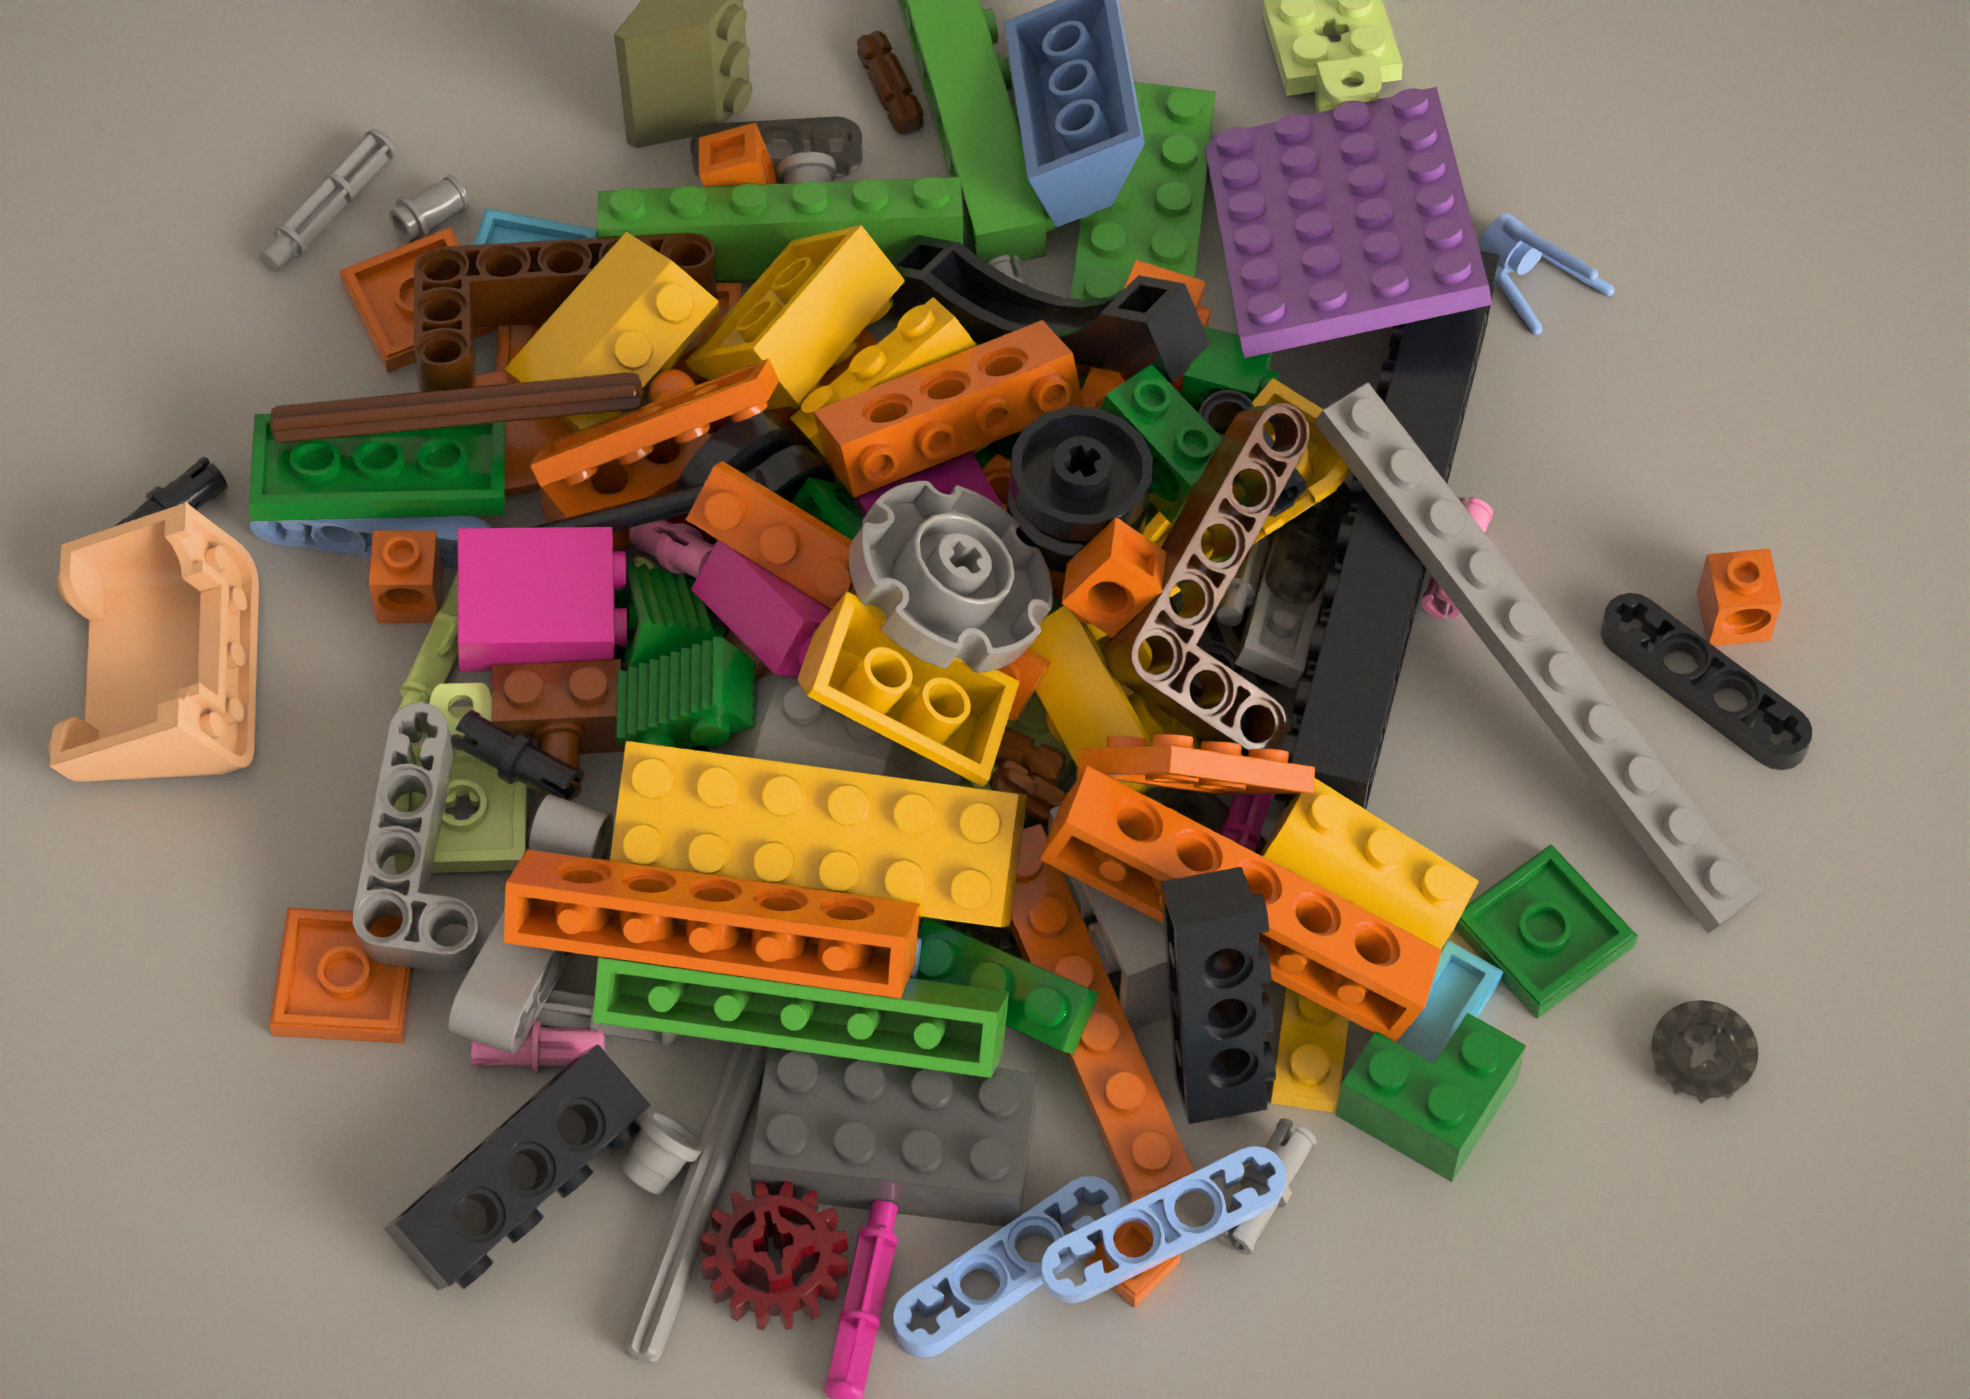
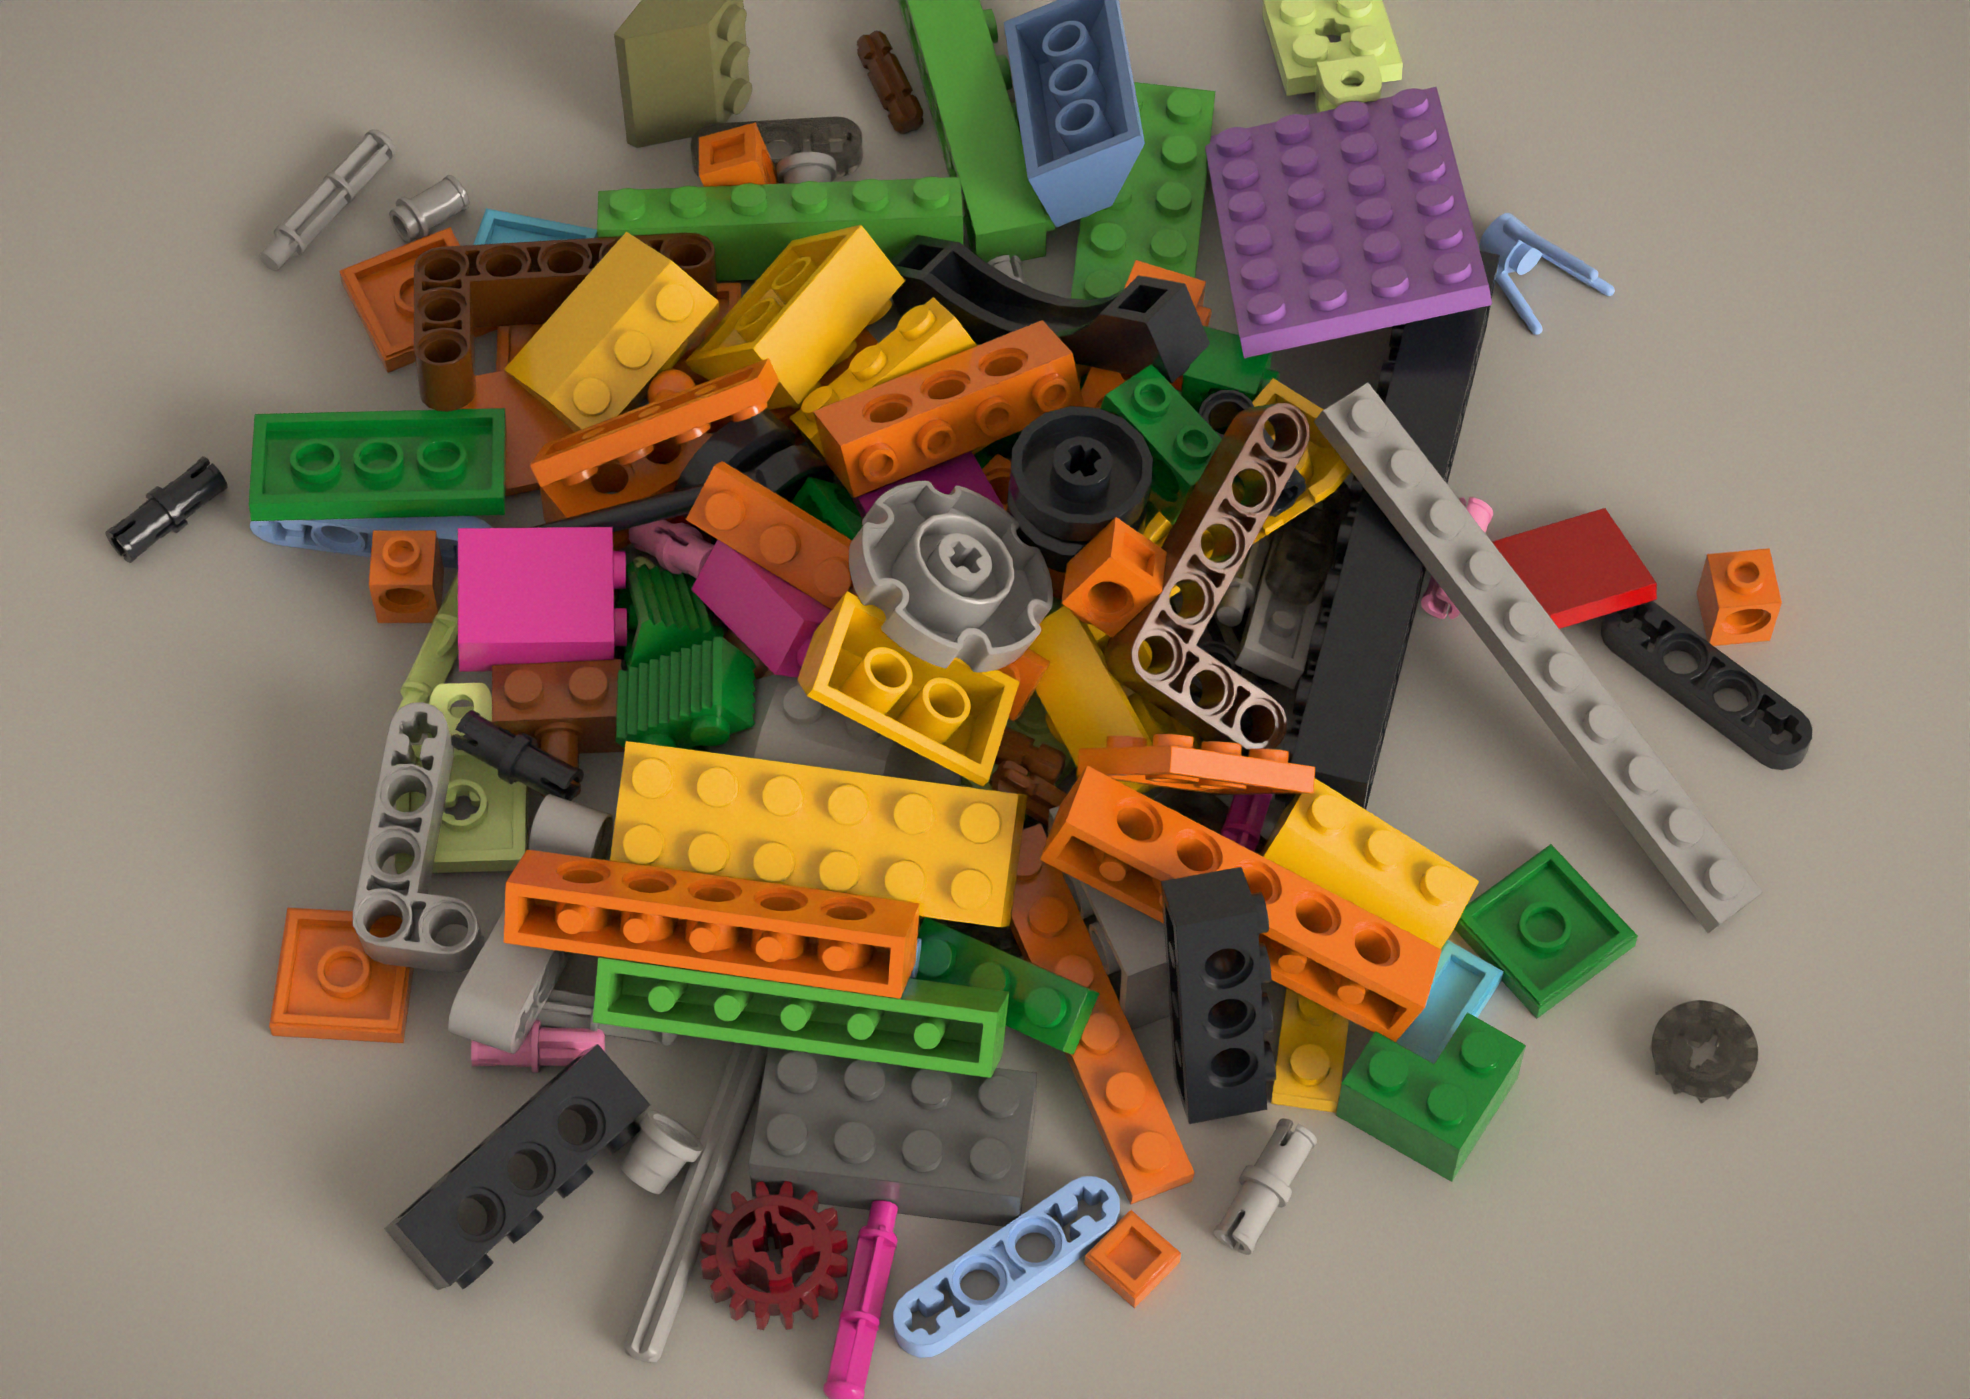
light nougat windscreen [48,503,259,782] -> none
reddish brown axle [270,372,643,443] -> none
light blue beam [1041,1146,1287,1304] -> none
none -> red tile [1492,508,1657,629]

